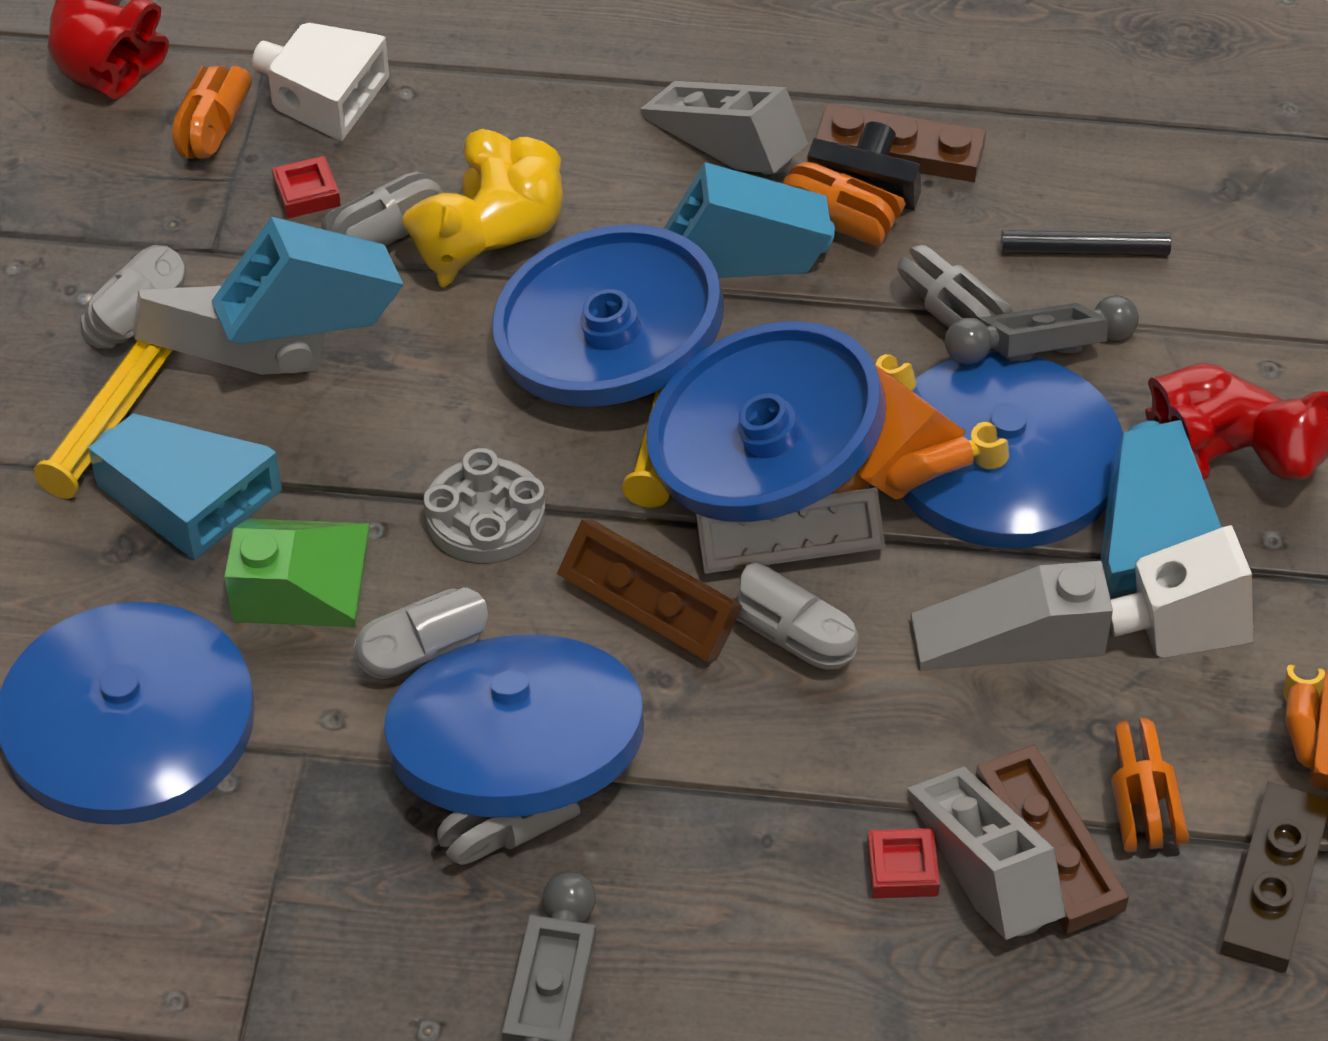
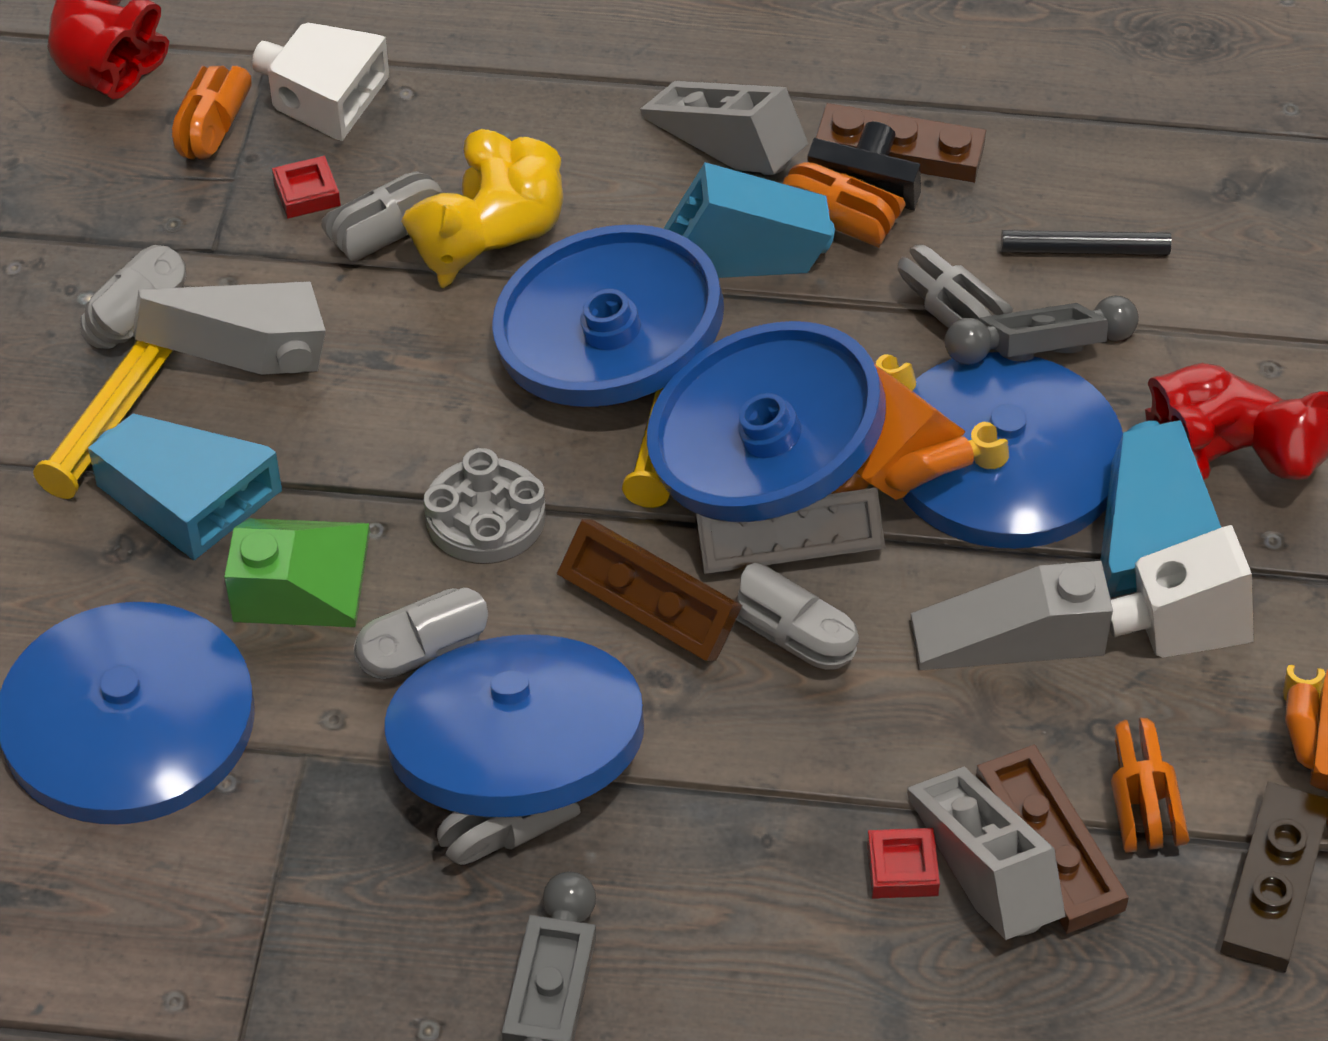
dark azure slope [211,217,404,344] -> none

